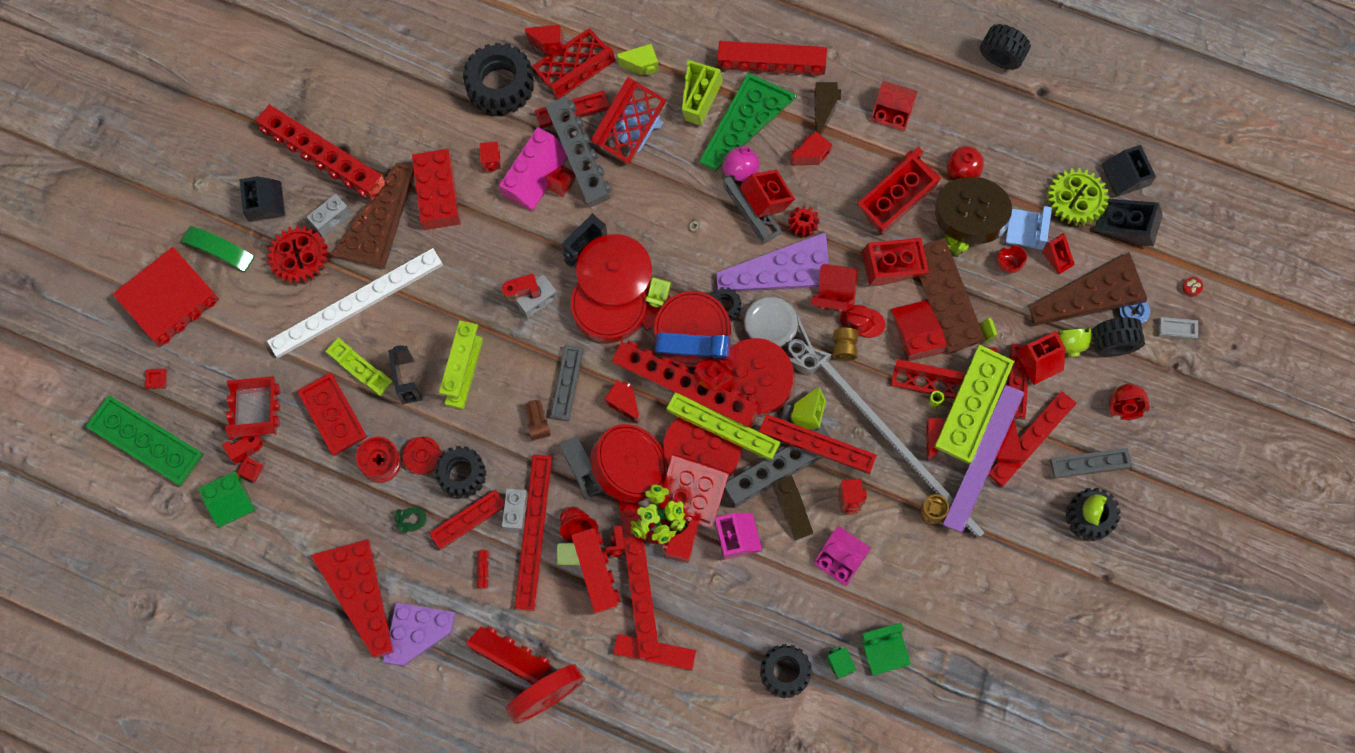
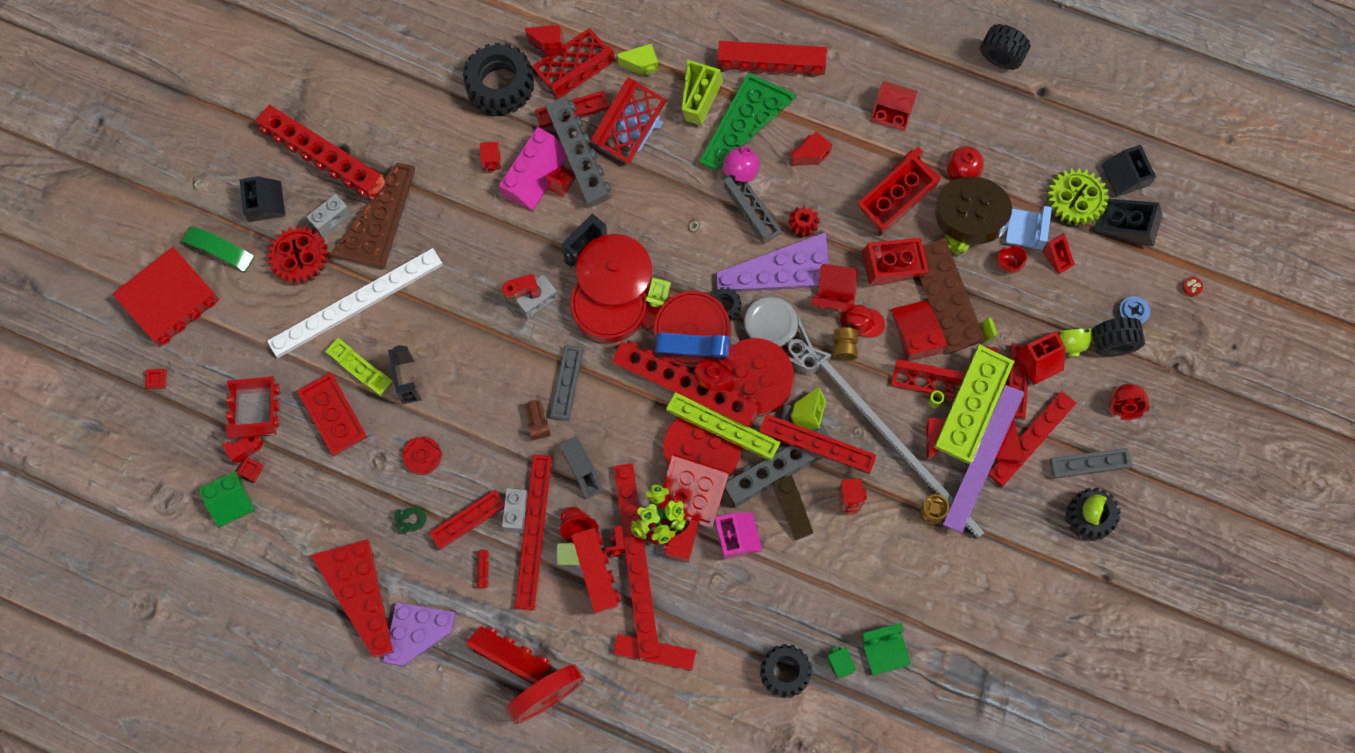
green plate [85,395,204,487] -> none
red wheel [356,436,401,483] -> none
red brick [412,149,461,230] -> none
black tyre [435,446,486,499] -> none
lime fence [439,320,484,410] -> none
red brick [590,424,668,503] -> none
red slope [605,380,640,424] -> none
red brick [740,169,795,217] -> none
dark pink slope [813,526,871,586] -> none
dark brown slope [814,82,841,135] -> none
copper wing [1029,252,1147,326] -> none
light grey tile [1158,317,1198,340] -> none

